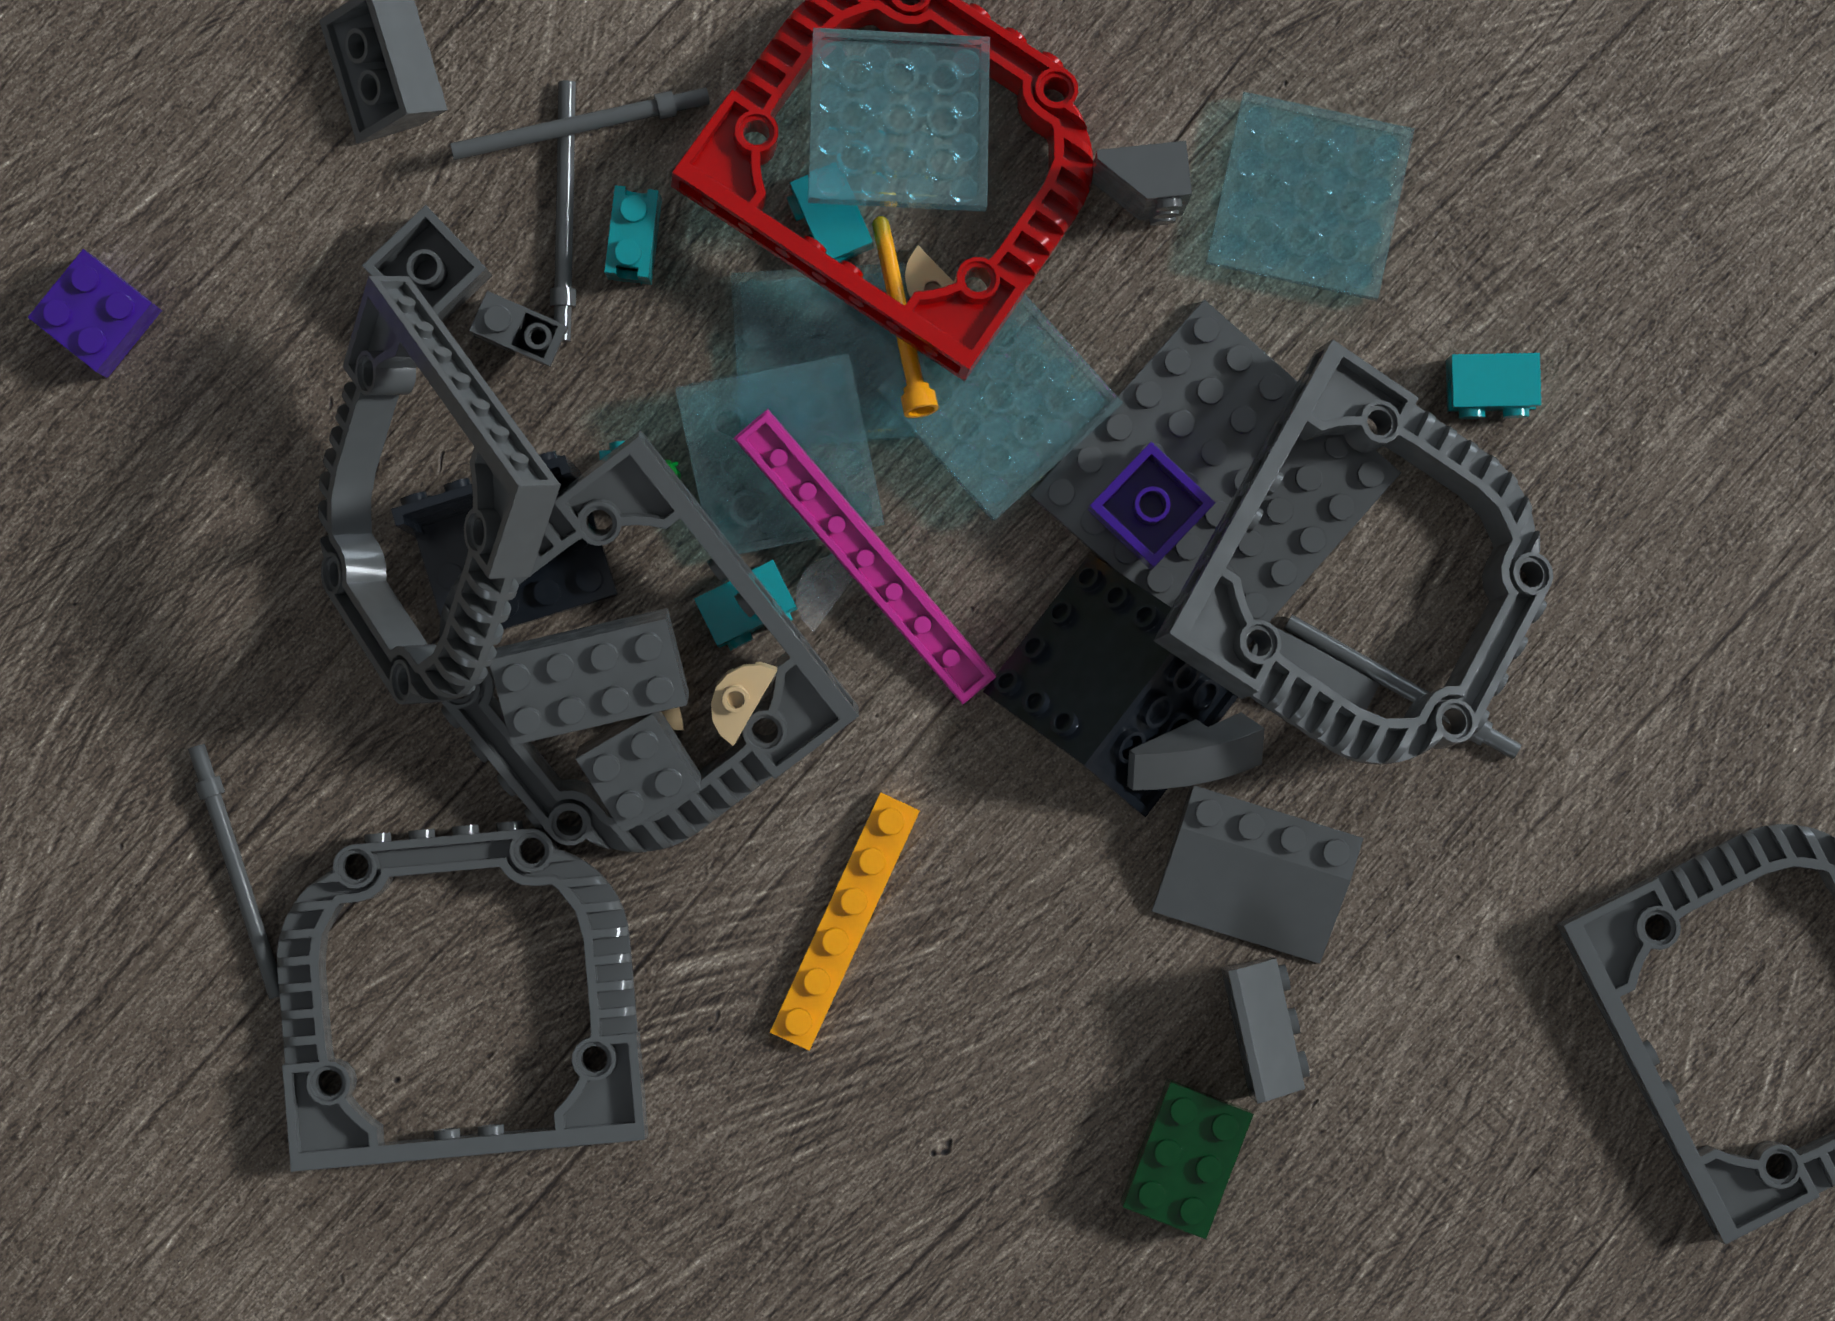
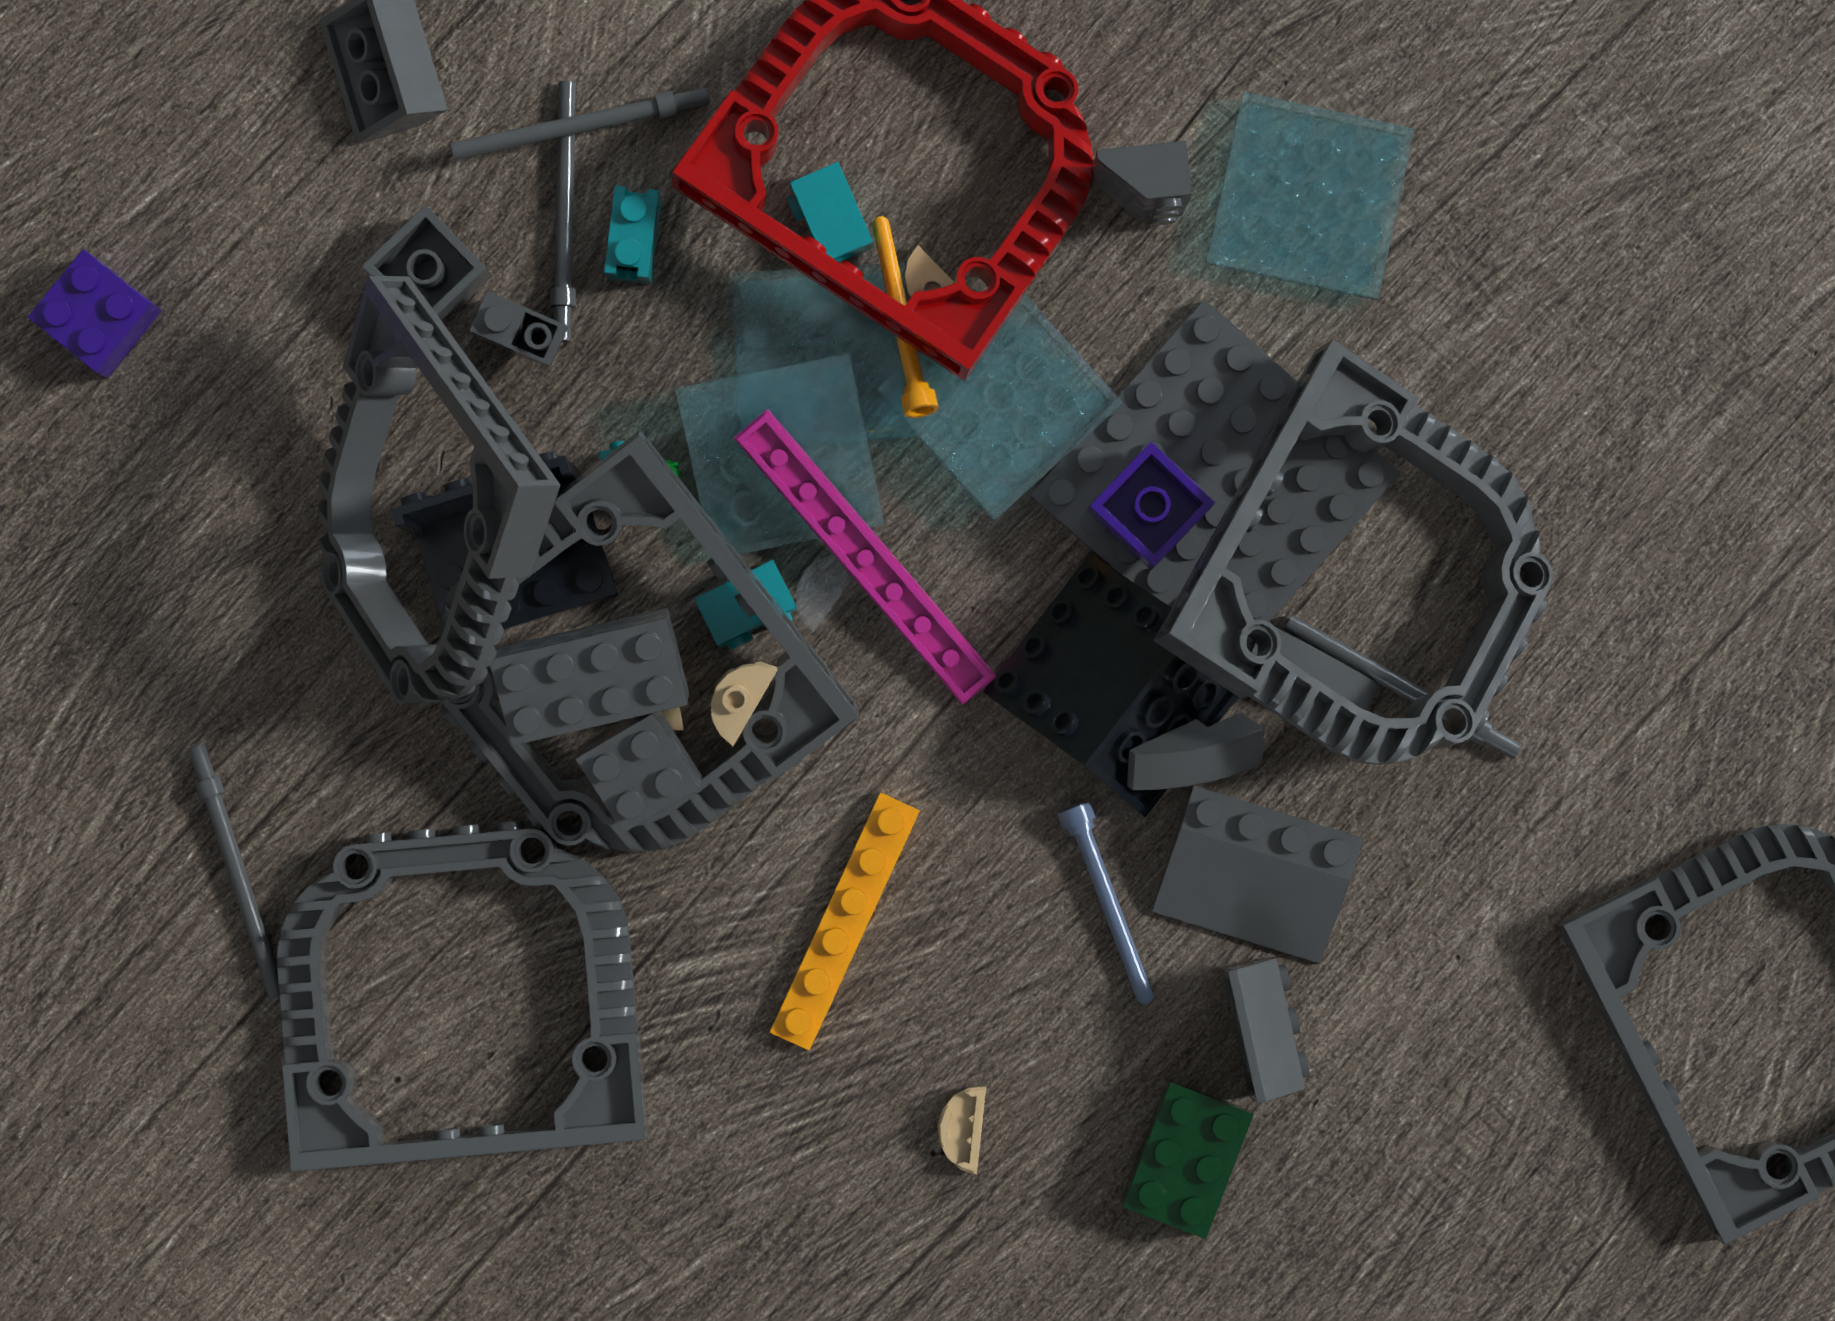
clear light blue plate [808,28,990,212] -> none
teal brick [1446,353,1541,419] -> none
none -> tan plate [938,1085,986,1175]
none -> sand blue piece [1057,801,1154,1005]

